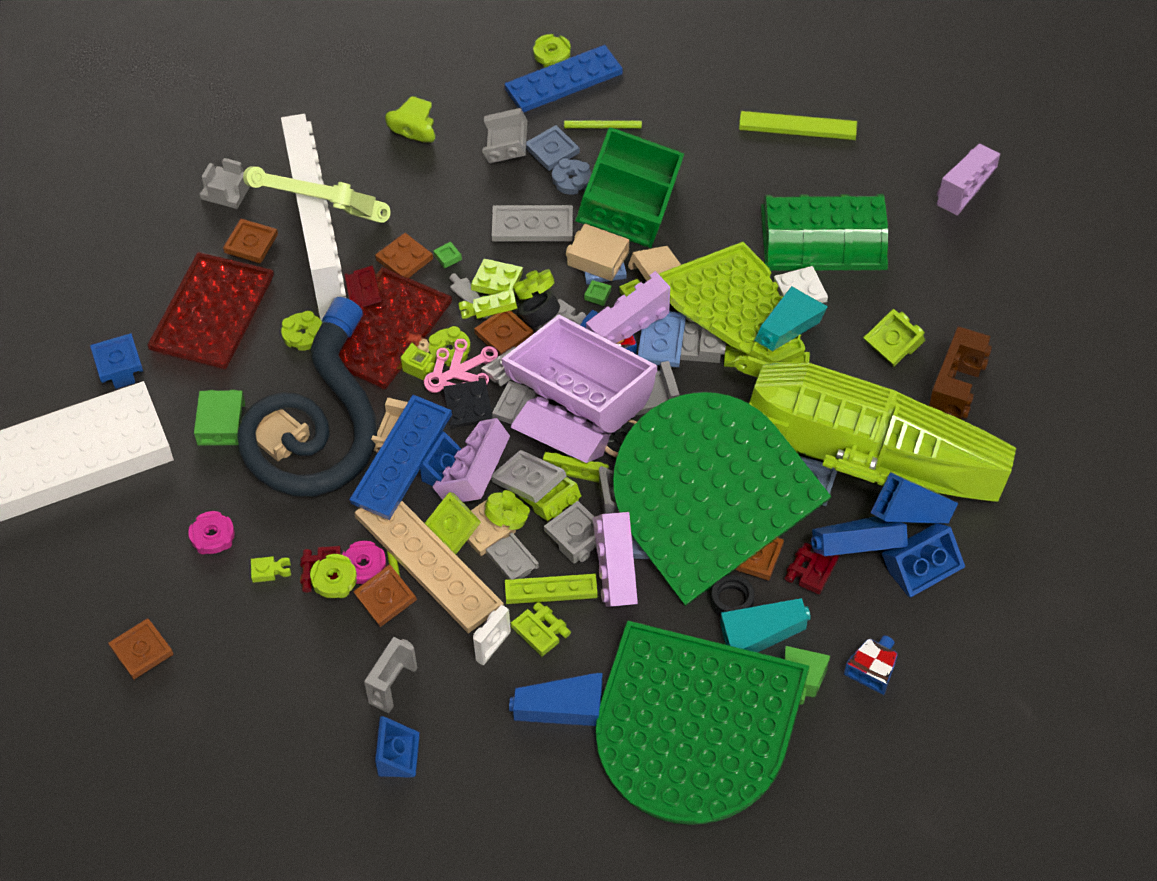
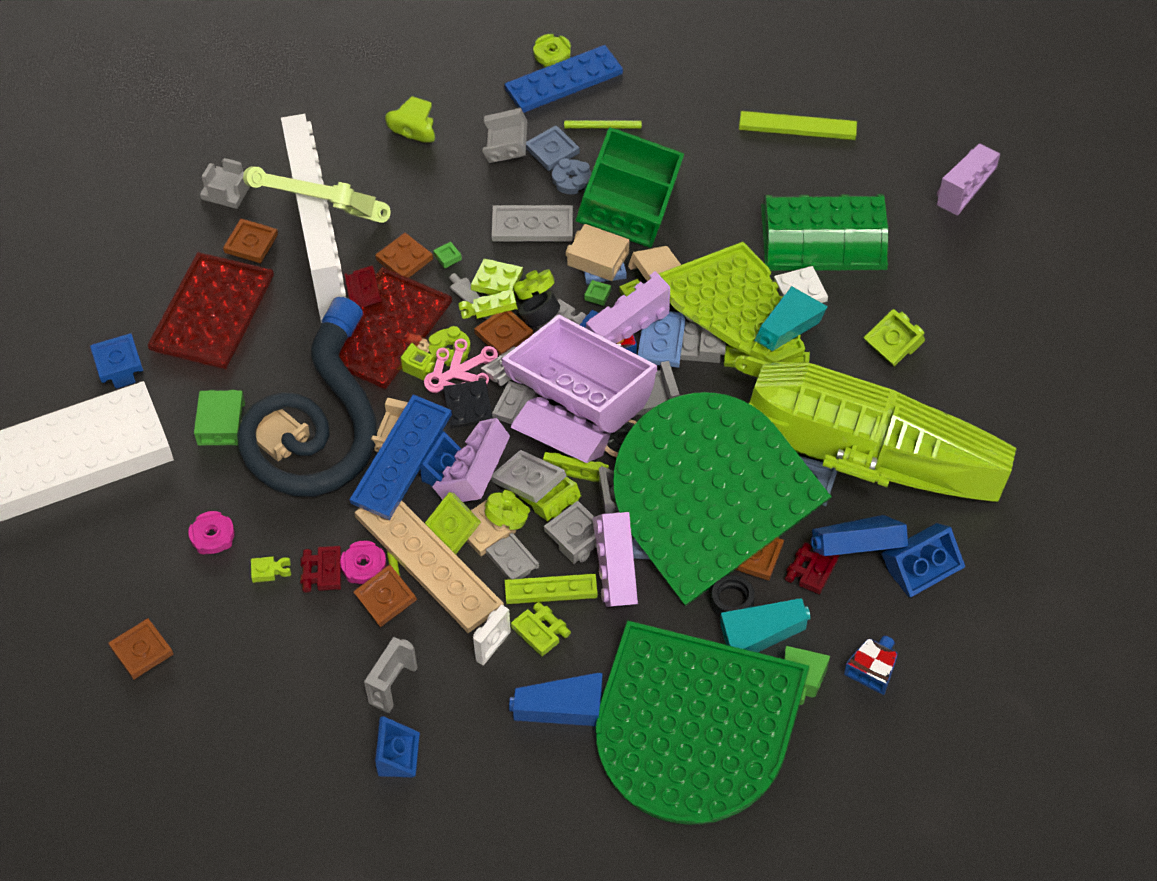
lime plate [281,311,322,351] -> none
lime plate [310,554,357,598] -> none
blue slope [871,472,958,523] -> none
reddish brown plate [929,326,992,420] -> none

